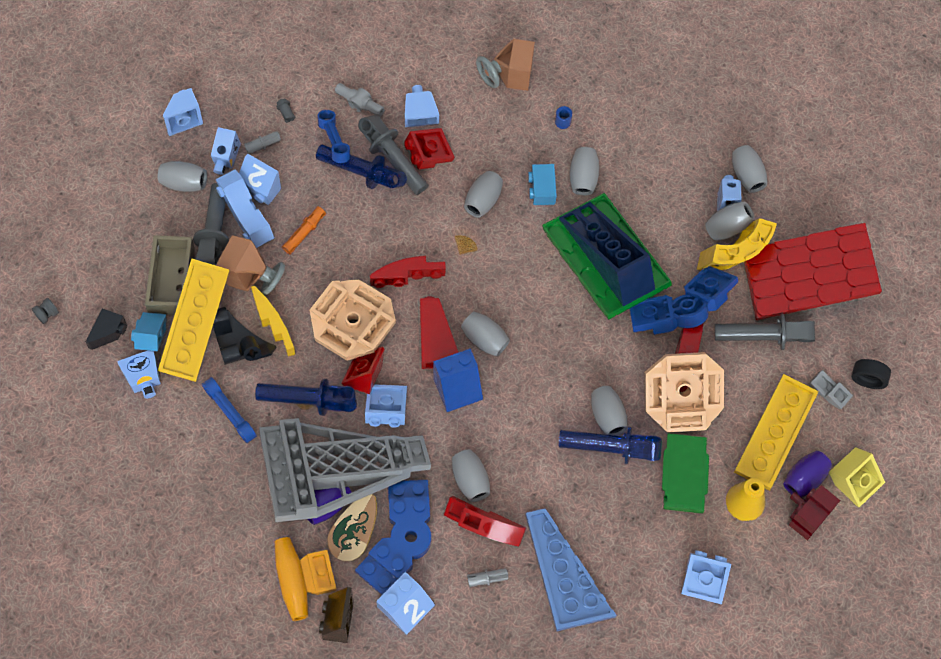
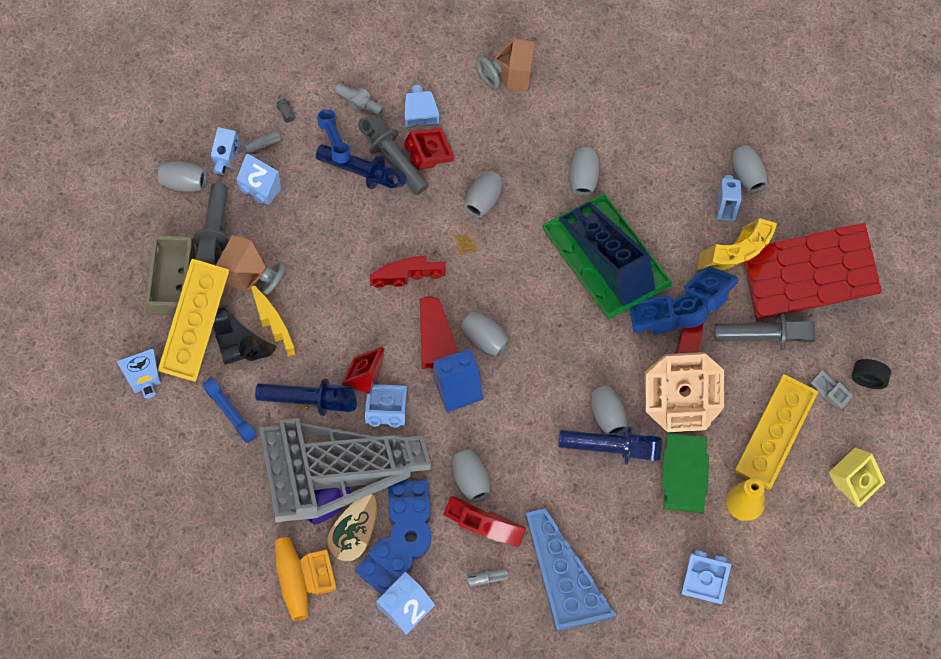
dark grey wheel [32,298,59,324] -> none
black slope [85,308,127,350] -> none
dark azure brick [131,312,166,351] -> none
light blue slope [163,88,203,136] -> none
light blue brick [216,169,274,248] -> none
orange pin [282,206,326,255] -> none
light nougat piece [310,280,396,361] -> none
dark brown slope [319,587,354,643] -> none
dark azure brick [528,164,557,205] -> none
blue beam [555,106,572,129] -> none
light grey piece [705,201,755,241] -> none
dark purple piece [783,450,832,498] -> none
dark red brick [789,485,841,541] -> none

